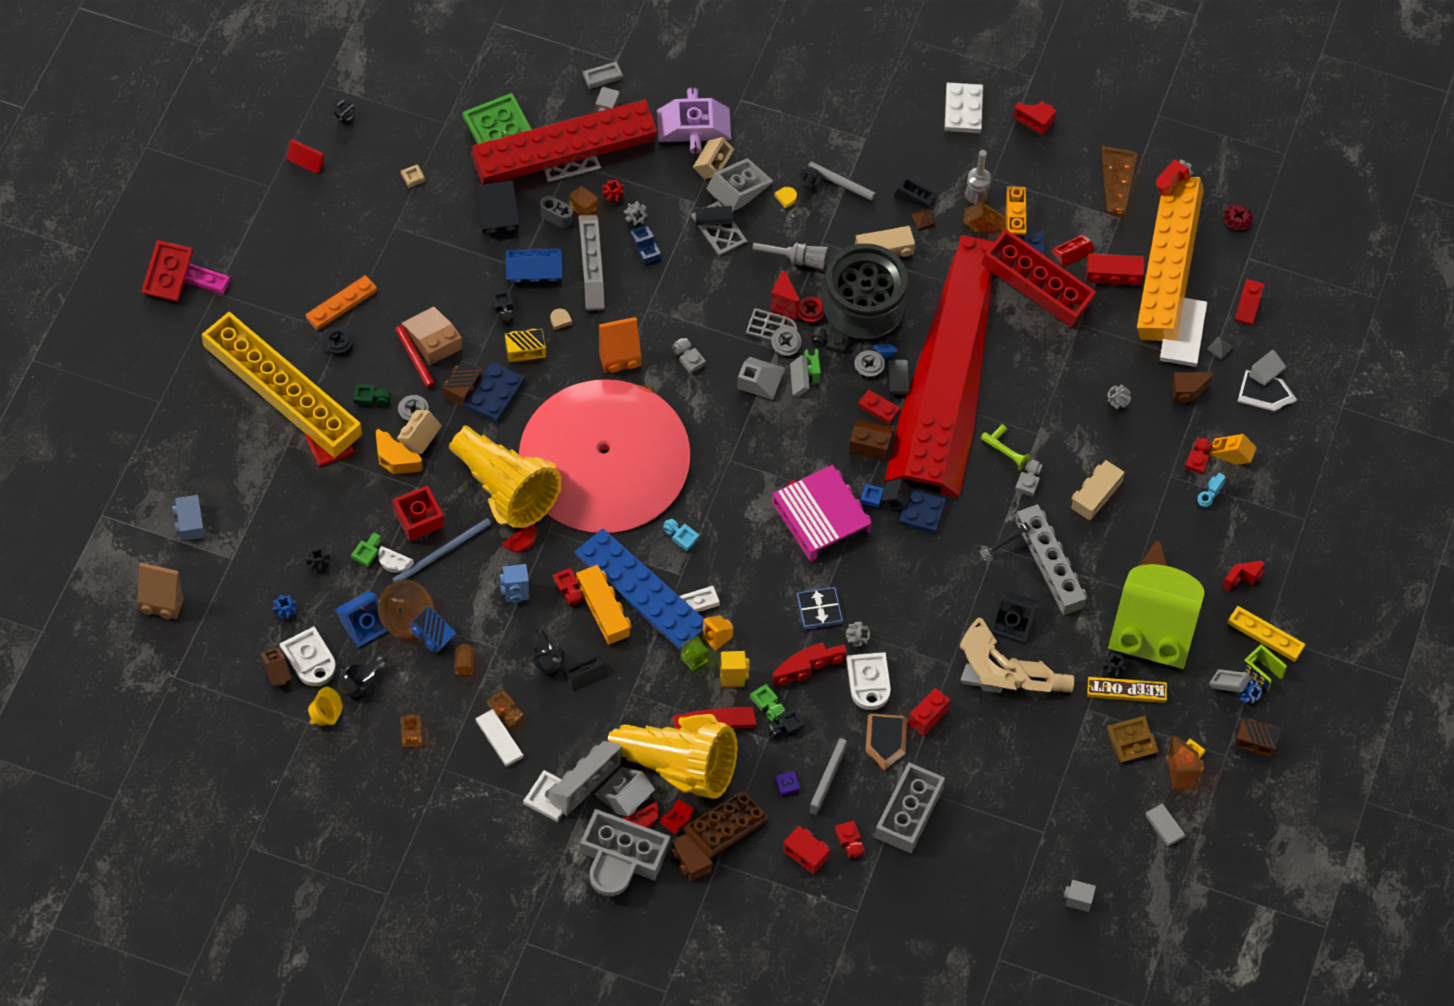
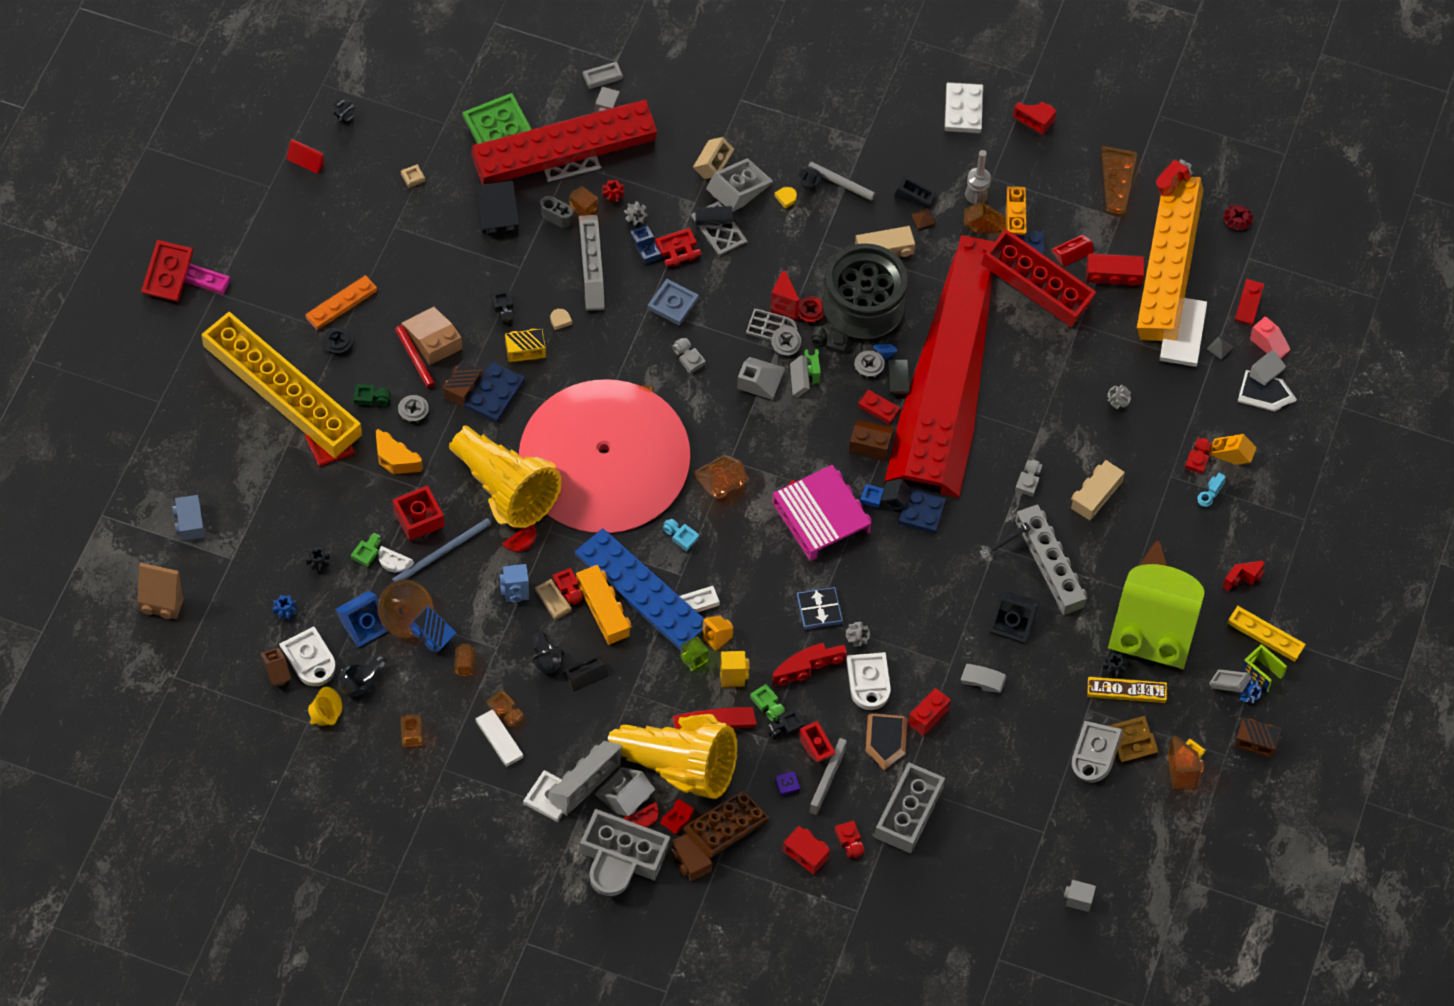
tan brick [397,410,442,454] -> none
blue slope [506,249,562,282] -> none
orange slope [599,317,641,373] -> none
lavender slope [657,88,731,154] -> none
light grey piece [752,242,828,271] -> none
tan piece [960,618,1074,693] -> none
lime piece [981,424,1031,471] -> none
light grey tile [1145,803,1185,846] -> none
reddish brown slope [1172,372,1212,403] -> none
none -> tan tile [535,579,572,620]
none -> sand blue plate [647,279,699,326]
none -> red plate [655,228,701,267]
none -> clear orange slope [693,455,749,498]
none -> red slope [800,721,836,762]
none -> light grey plate [1072,721,1123,783]
none -> coral slope [1250,316,1290,359]

